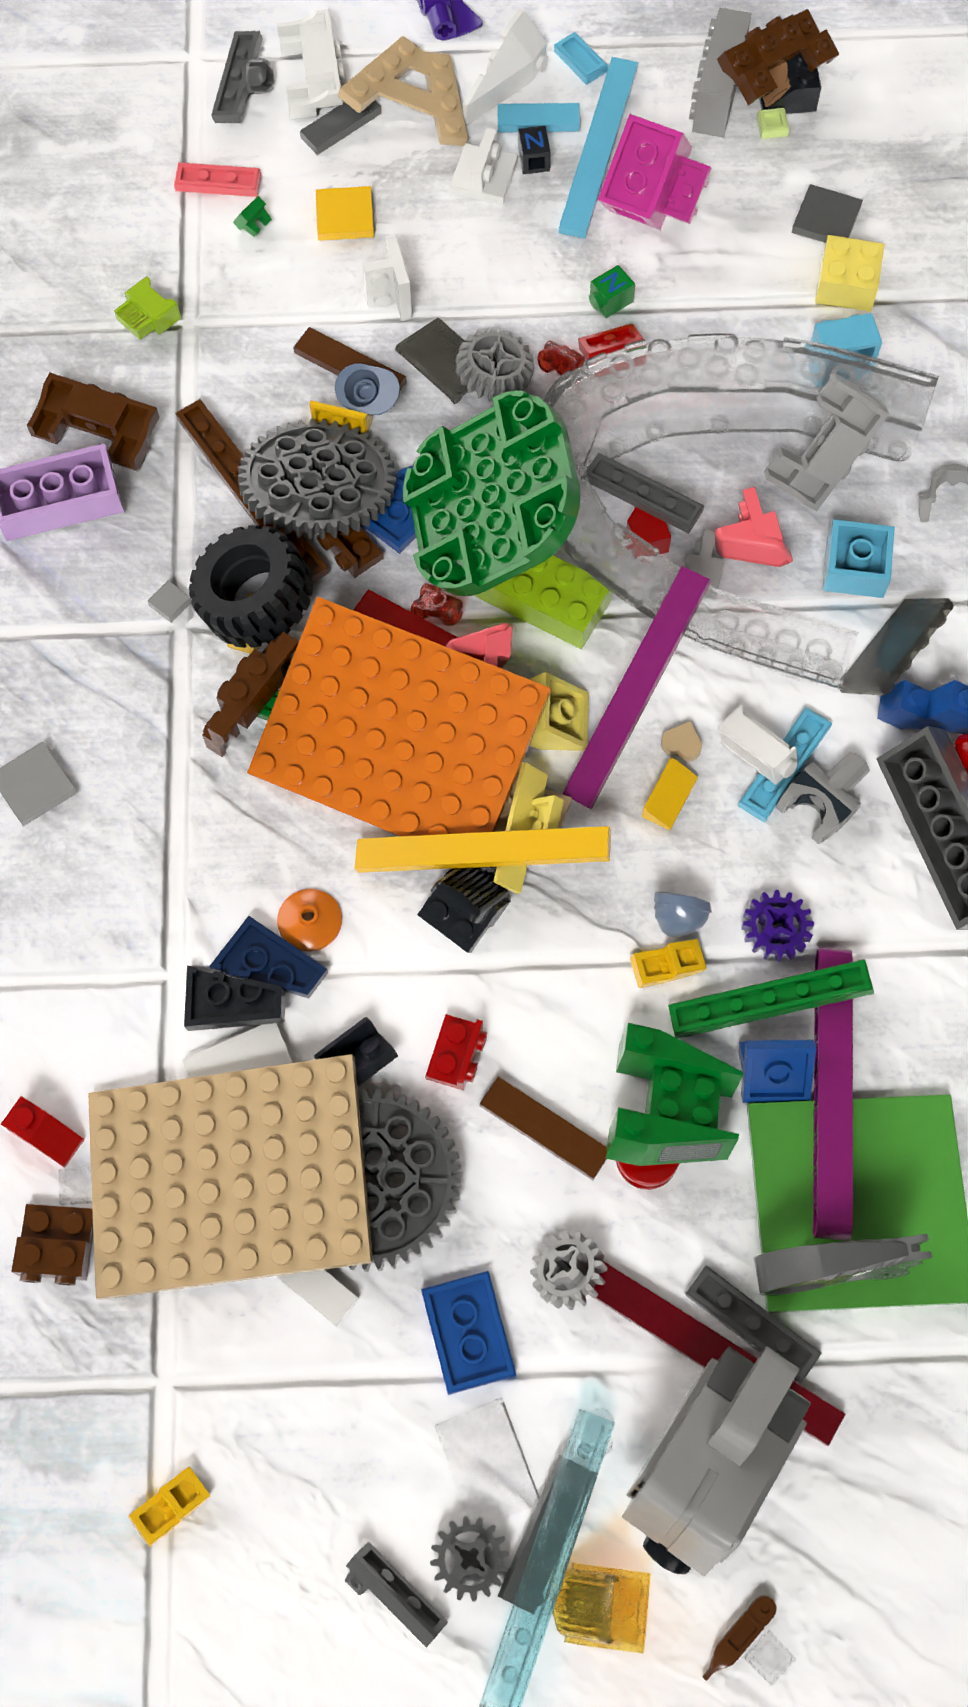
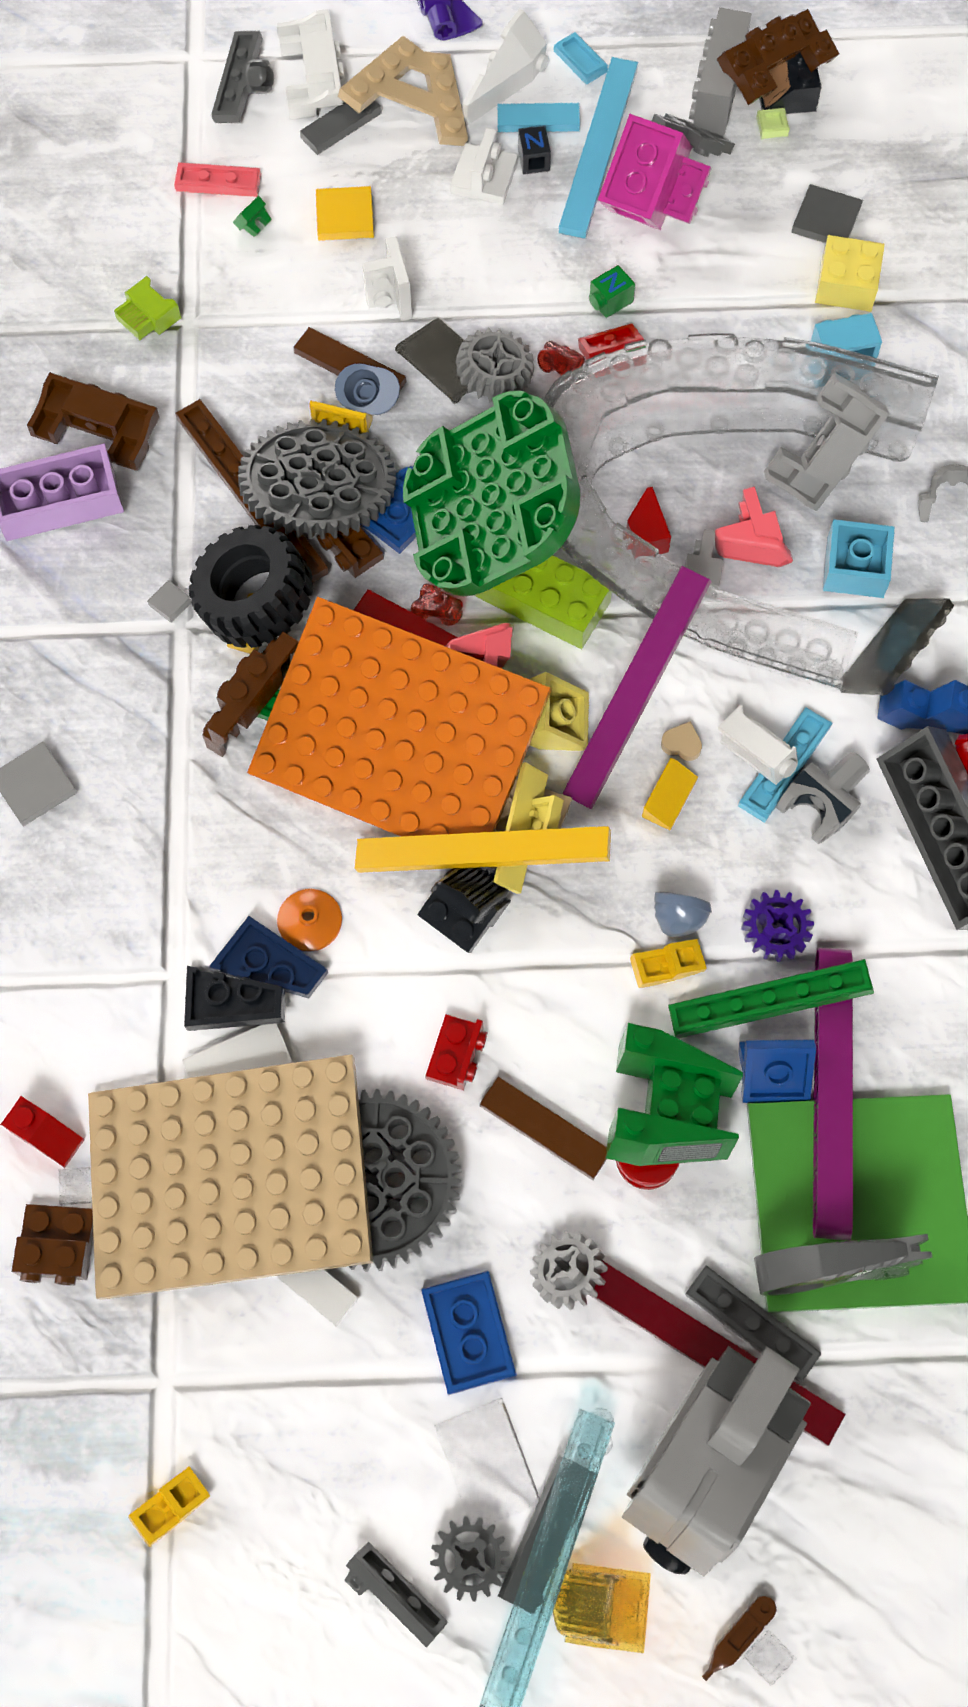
black bracket [314,1017,398,1087] -> none
dark grey tile [583,452,704,534] -> none
none -> dark grey plate [652,113,735,157]

